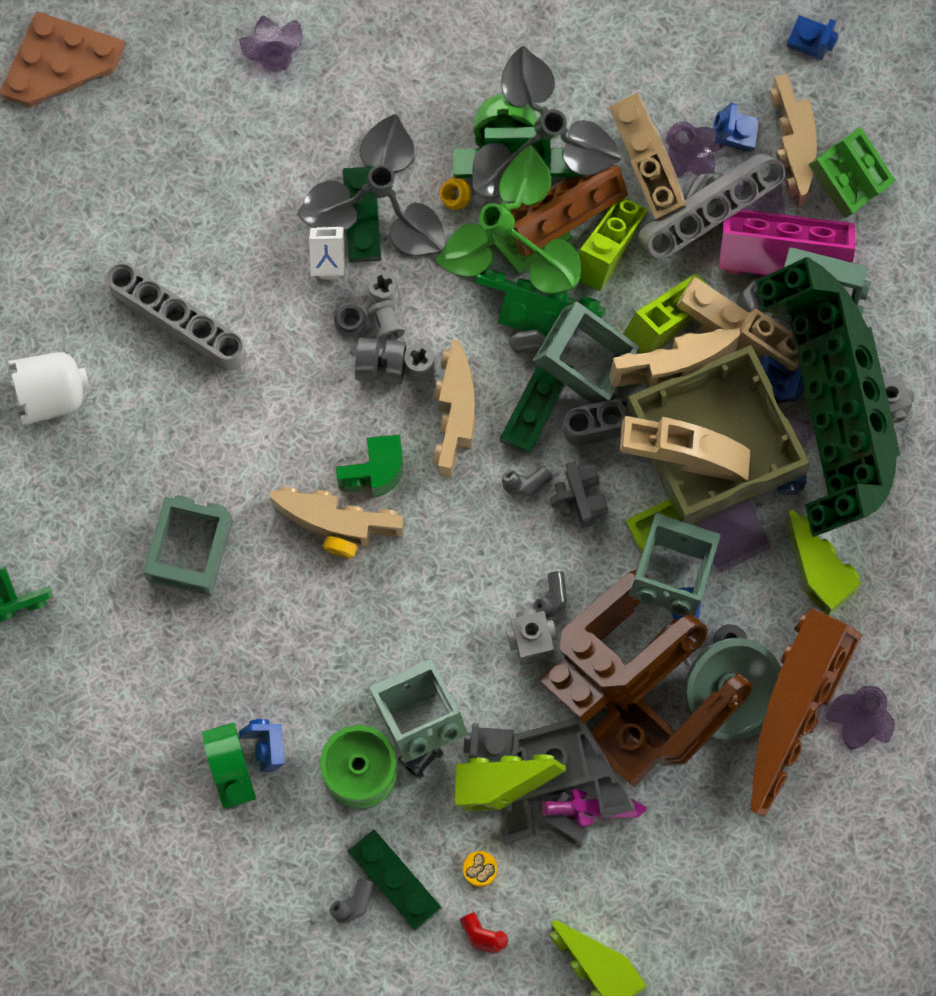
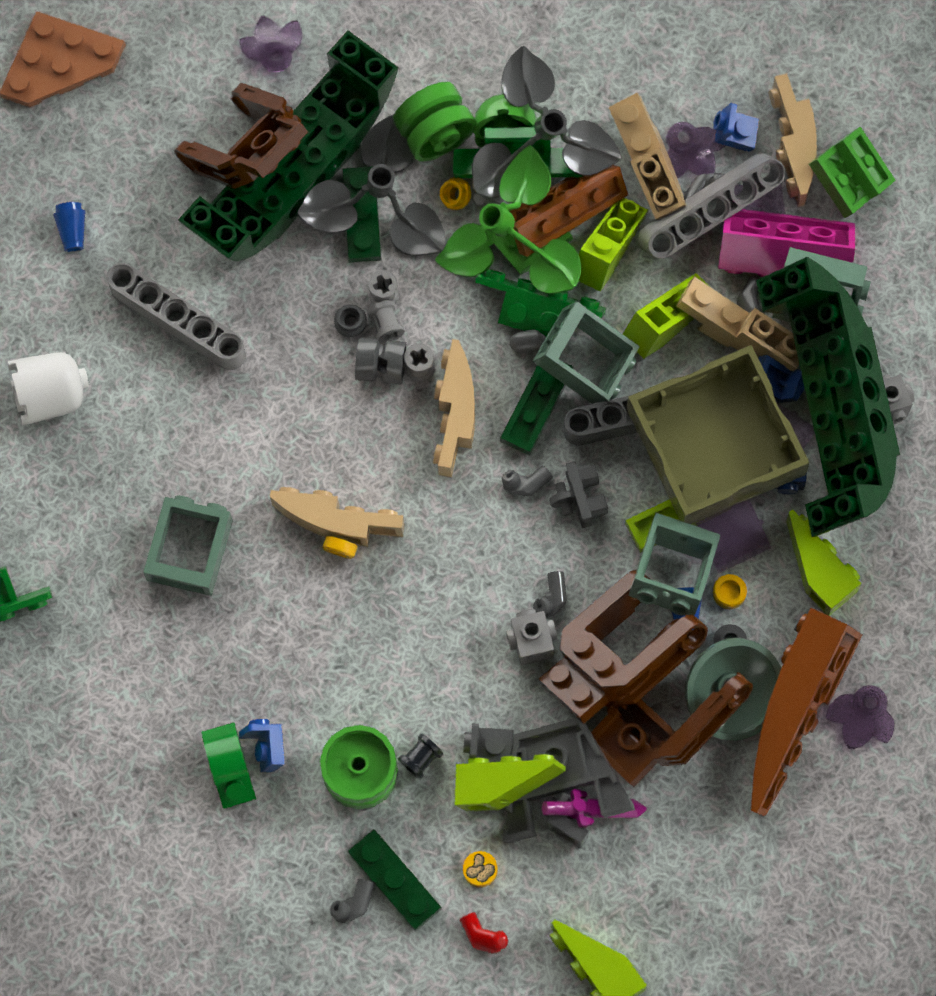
white brick [309,227,345,280] -> none
green brick [336,434,403,498] -> none
sand green window [369,658,468,763] -> none
tan slope [609,328,741,389] -> none
tan slope [619,416,751,483] -> none
blue bracket [786,15,839,60] -> none
none -> blue cone [53,202,86,252]
none -> reddish brown plate [174,83,308,189]
none -> dark green slope [178,30,399,261]
none -> bright green wheel [393,82,476,162]
none -> yellow tile [712,574,747,609]

